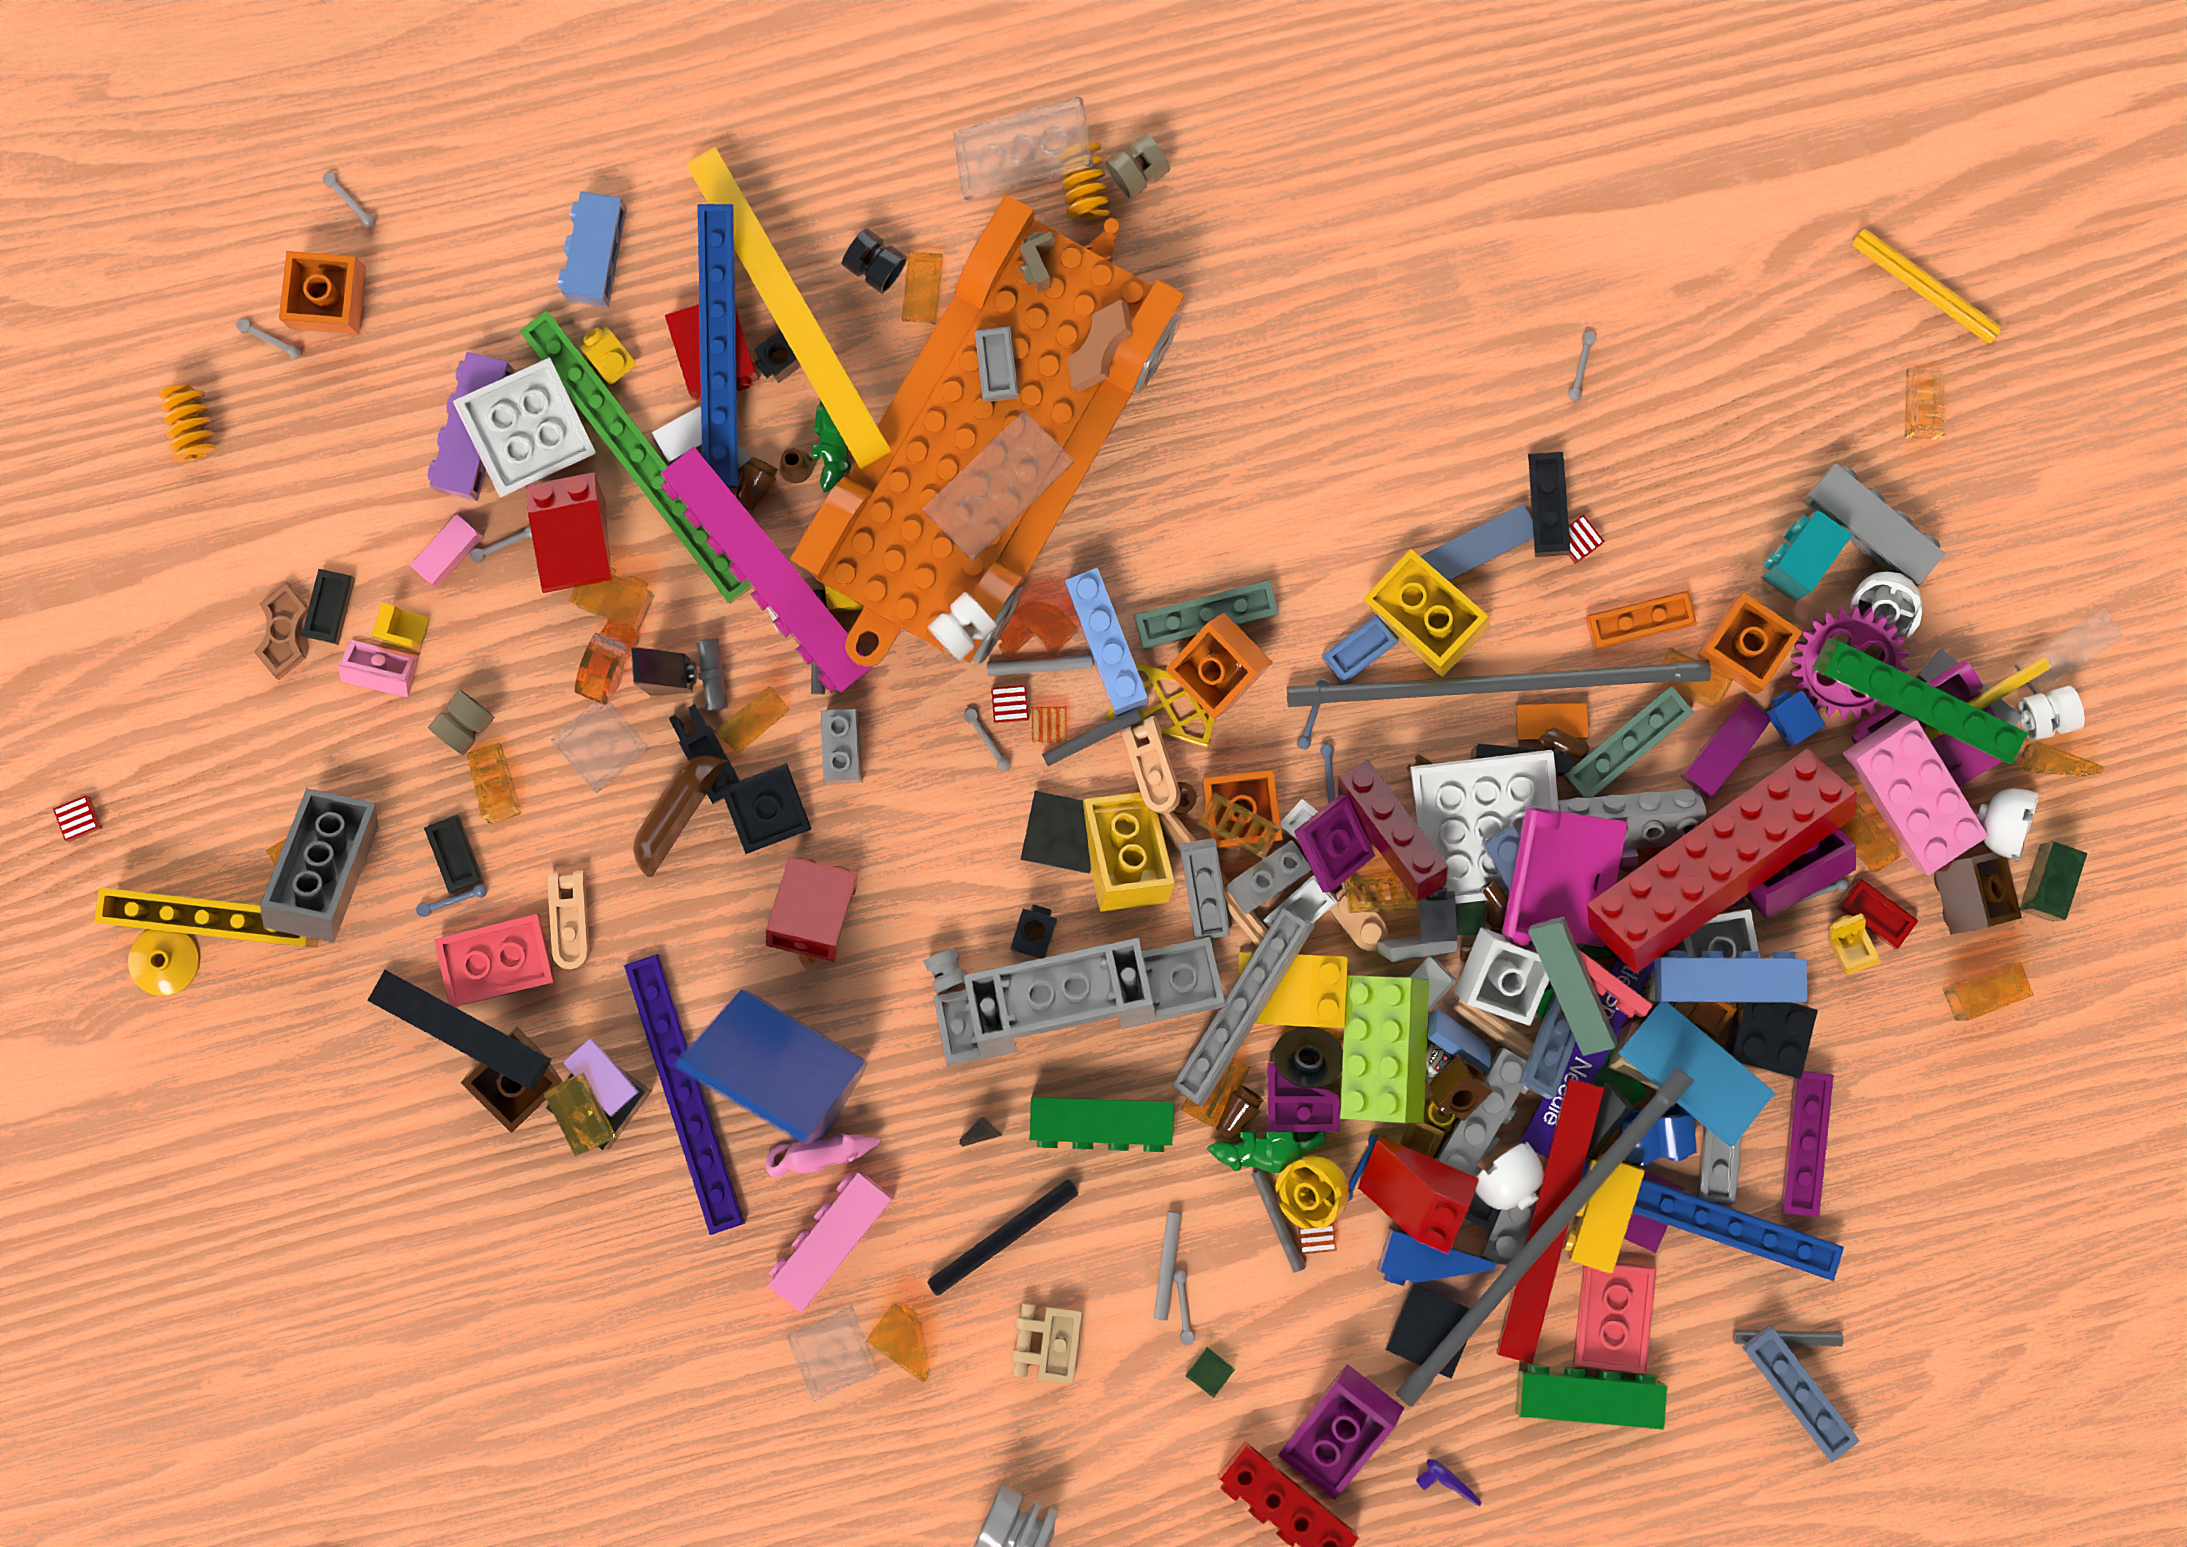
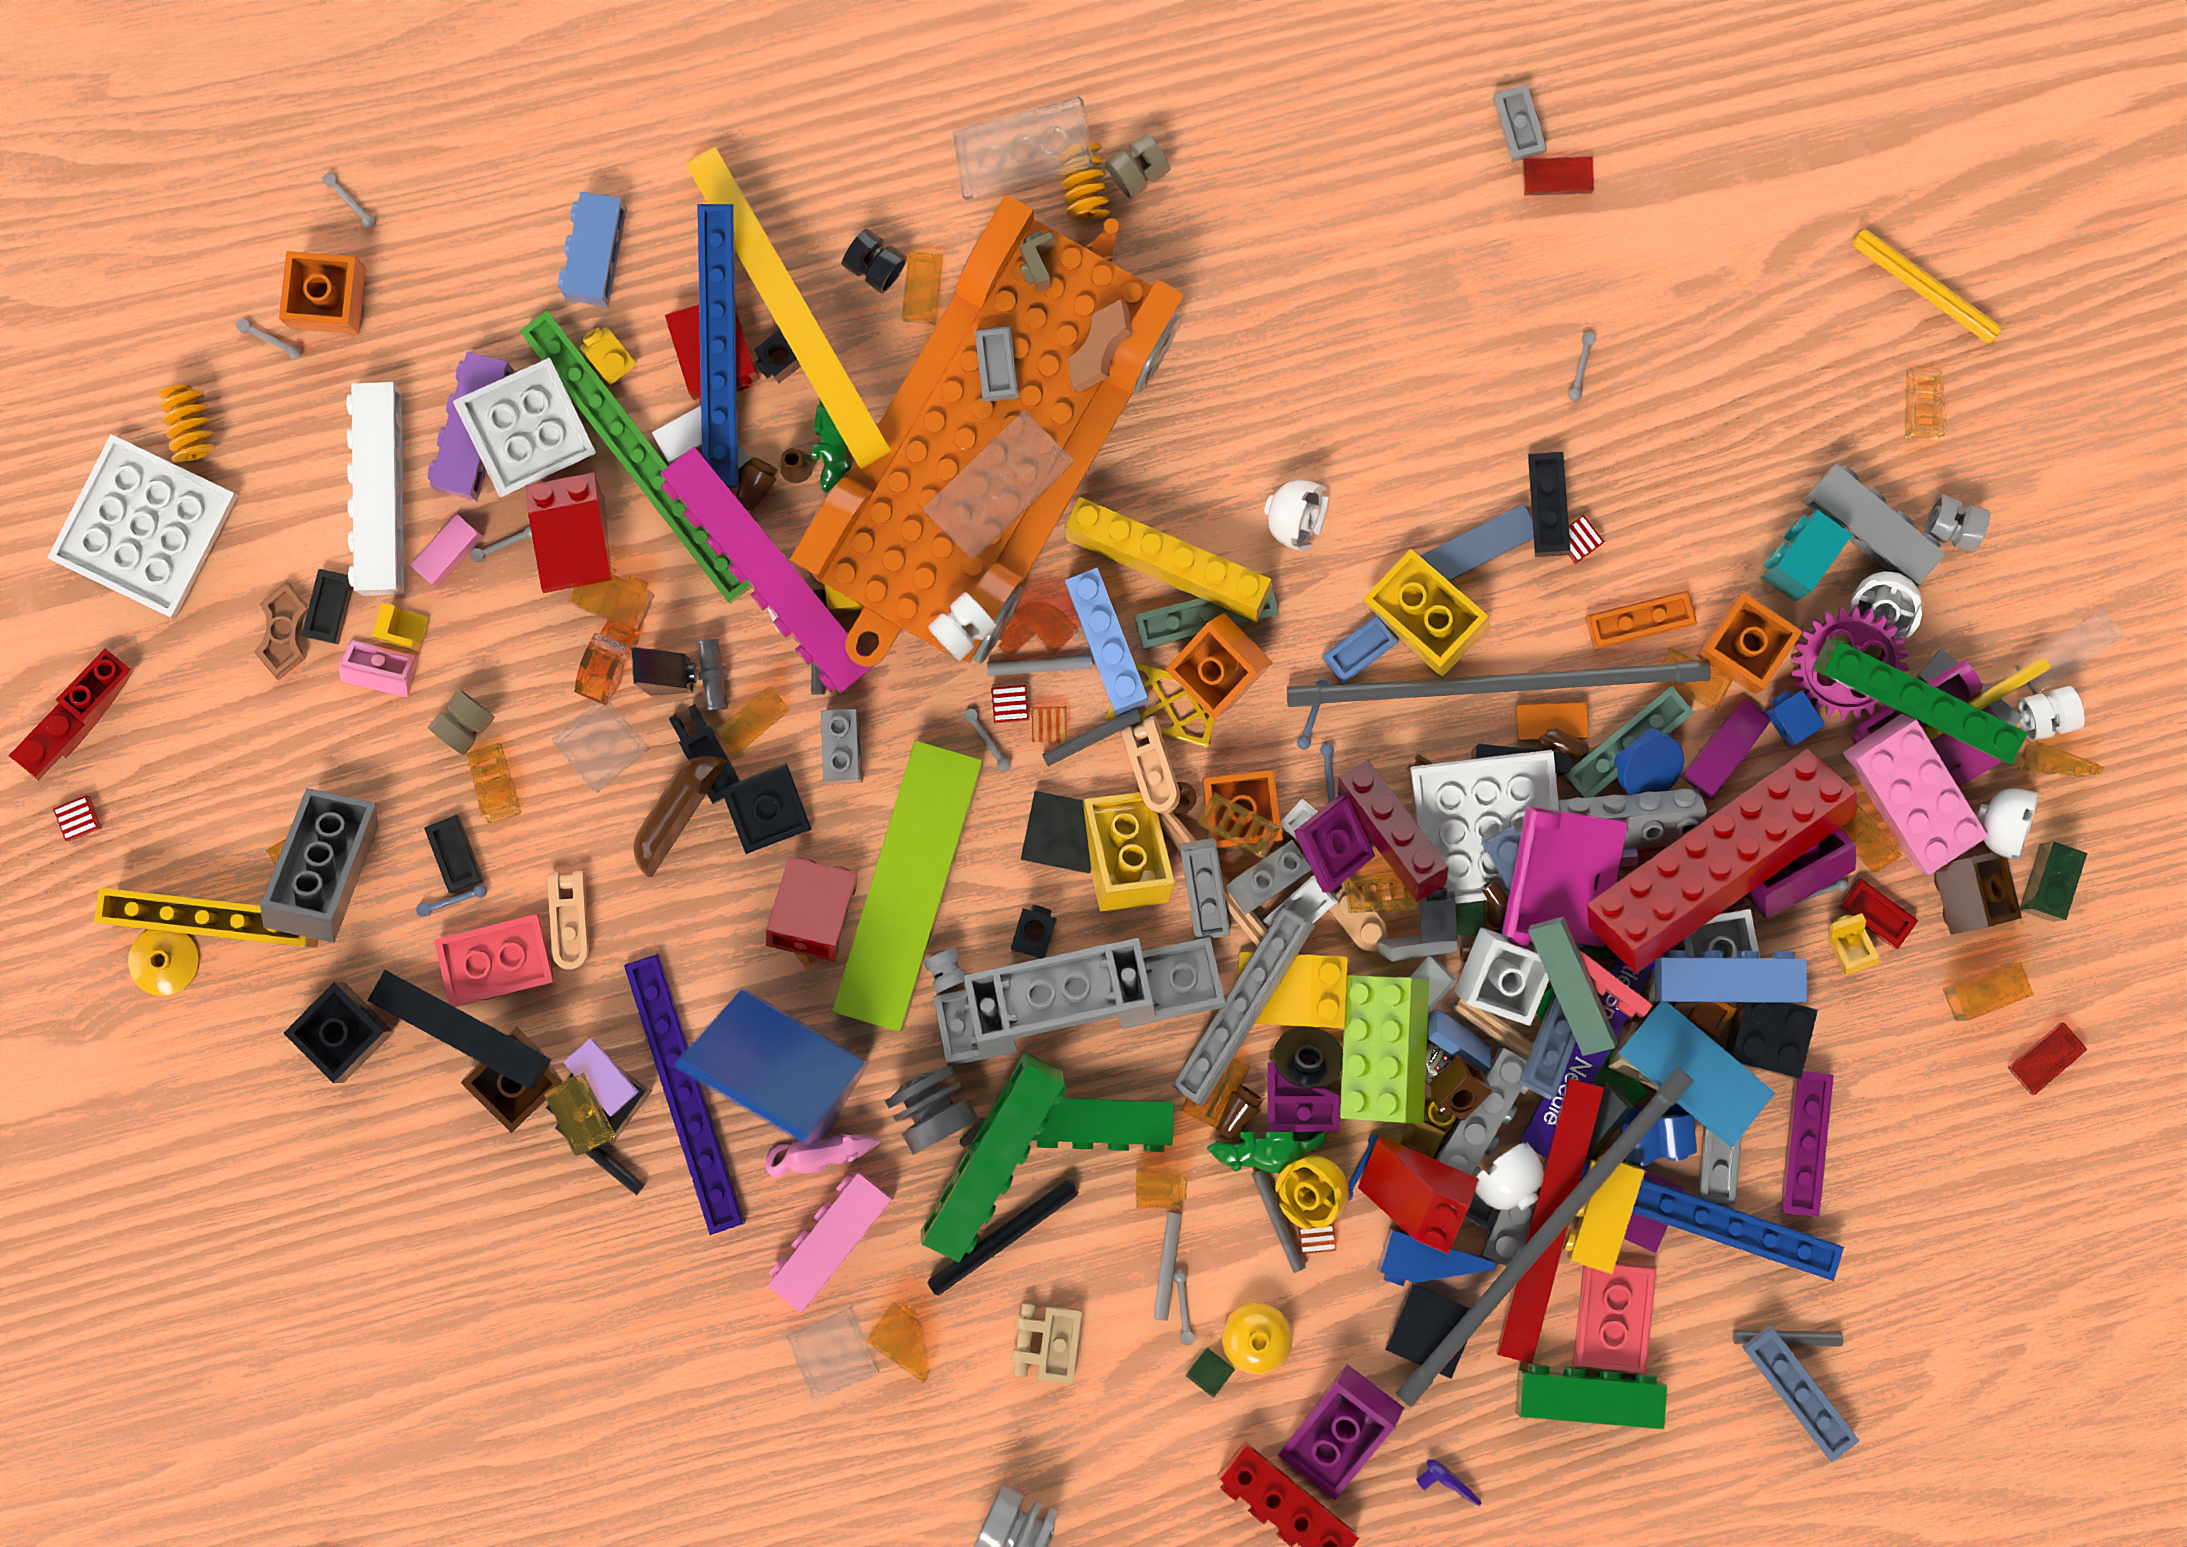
none -> red slope [8,648,133,781]
none -> white plate [47,434,238,619]
none -> black brick [283,982,394,1083]
none -> white brick [347,382,404,596]
none -> black bar [555,1120,645,1196]
none -> lime tile [832,740,983,1032]
none -> flat silver wheel [885,1066,979,1155]
none -> green brick [920,1052,1066,1263]
none -> yellow brick [1064,497,1272,622]
none -> clear yellow brick [1135,1168,1187,1208]
none -> yellow cylinder [1221,1302,1293,1375]
none -> white cylinder [1265,480,1328,552]
none -> light grey plate [1493,85,1547,162]
none -> clear red tile [1522,156,1594,196]
none -> blue tile [1614,728,1684,795]
none -> light grey wheel [1925,494,1990,553]
none -> clear red tile [2008,1022,2088,1095]

